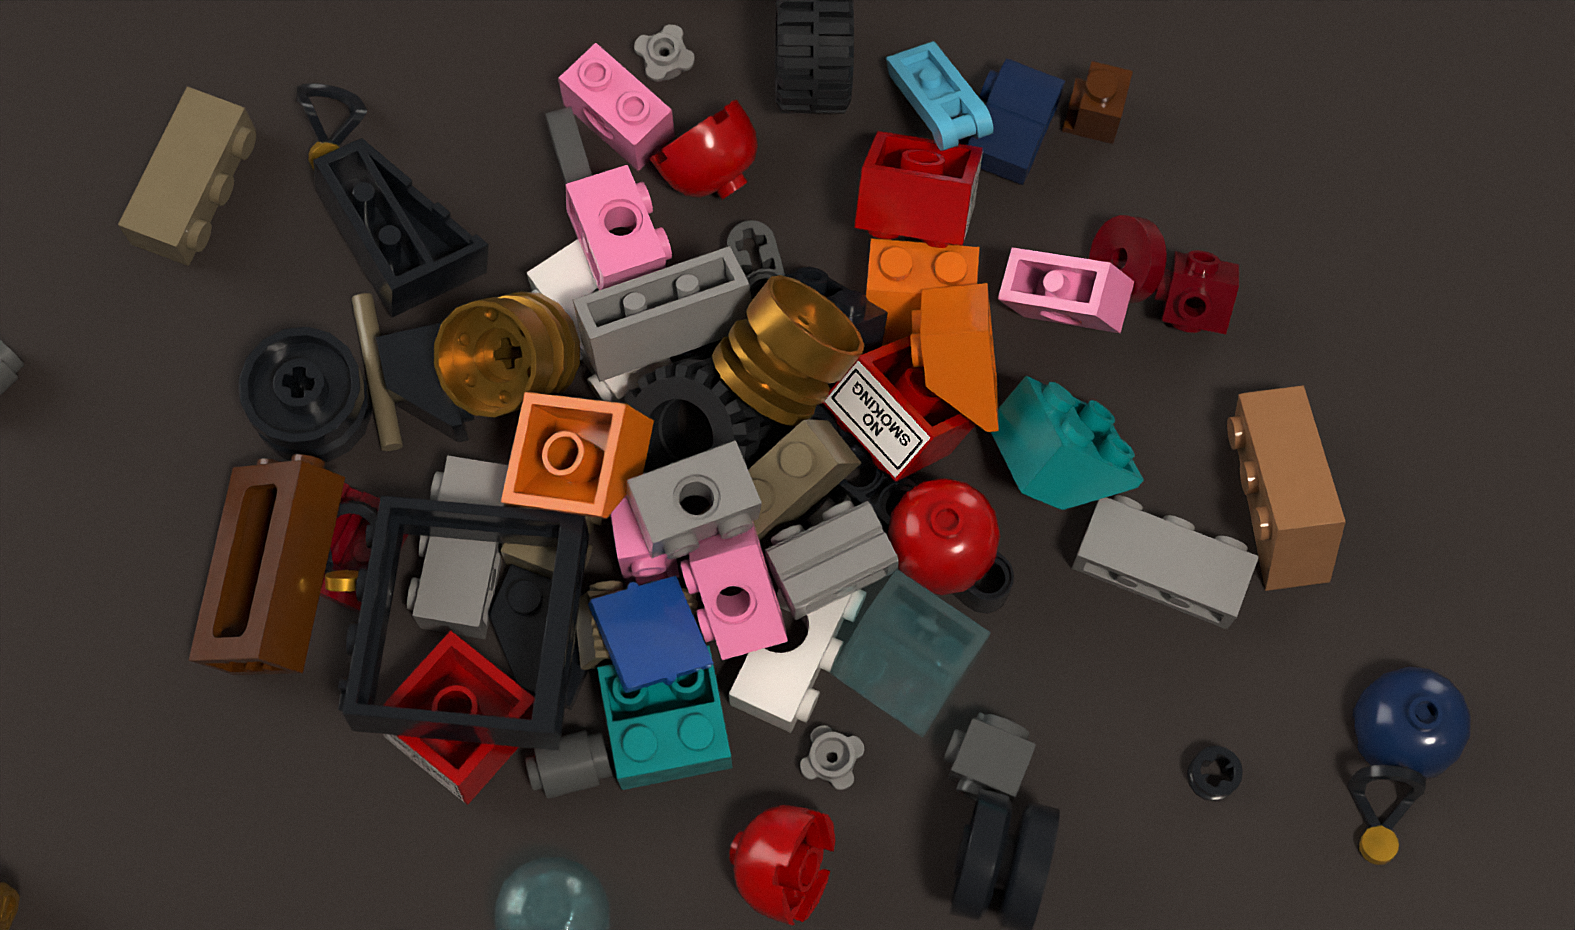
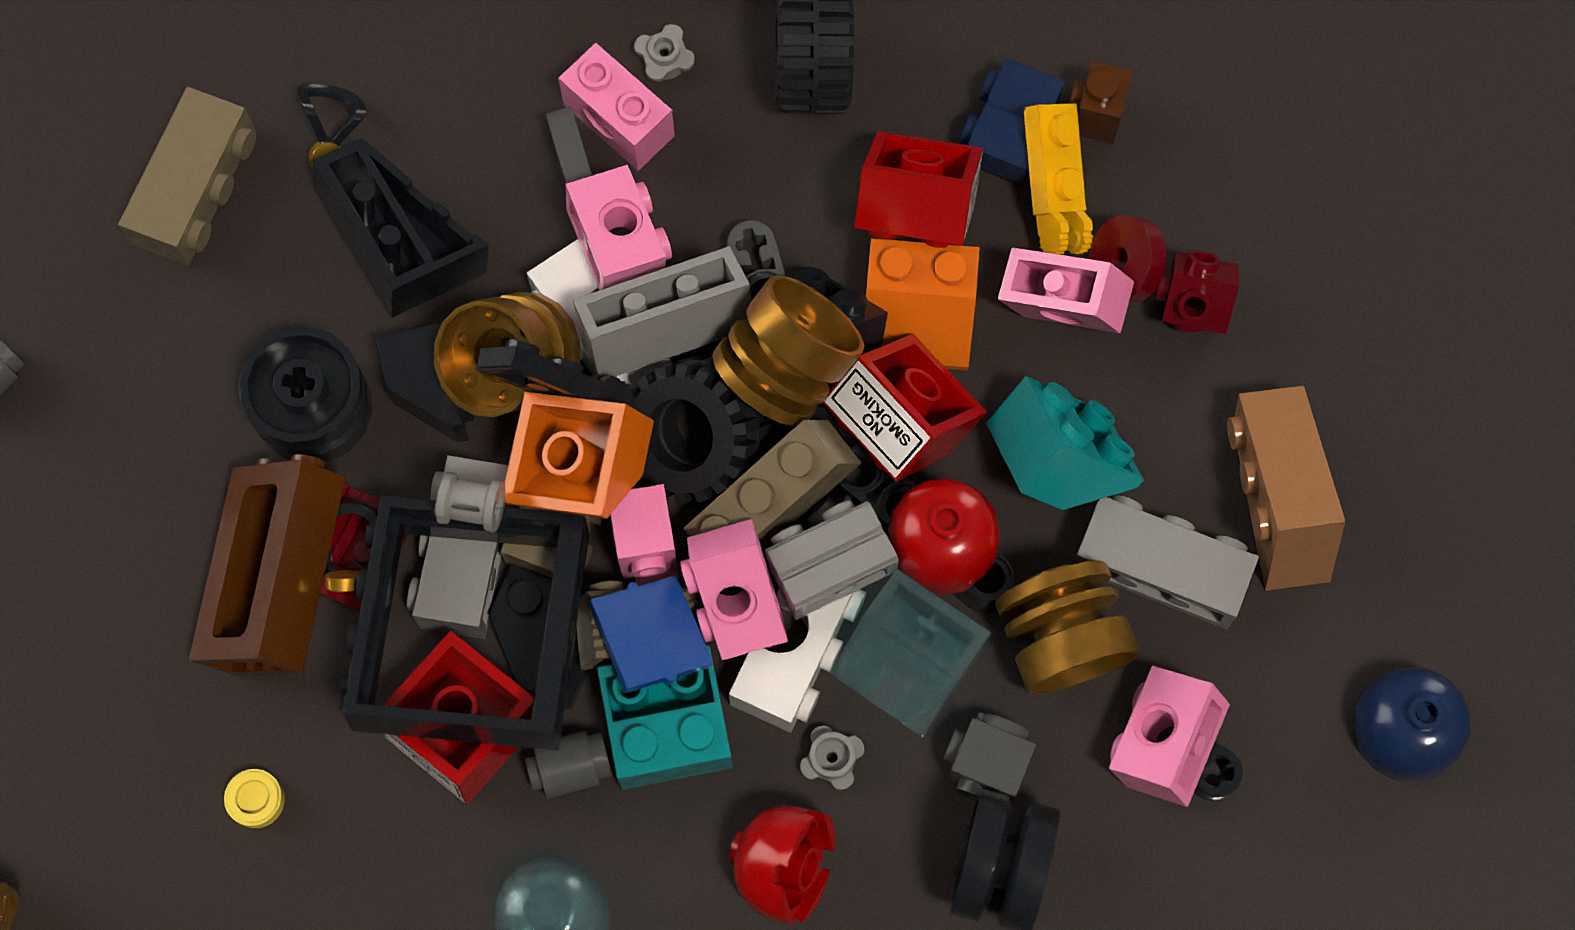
dark tan bar [351,293,403,451] -> none
light grey brick [627,441,762,559] -> none
red cylinder [650,99,758,200] -> none
medium azure plate [886,41,993,151] -> none
orange slope [911,283,999,432] -> none
black piece [1348,765,1426,865] -> none
none -> light yellow tile [224,769,285,829]
none -> light grey bush [435,472,506,532]
none -> black hinge [476,340,634,407]
none -> pearl gold wheel [995,560,1140,695]
none -> yellow hinge [1024,103,1093,255]
none -> bright pink brick [1109,666,1230,807]

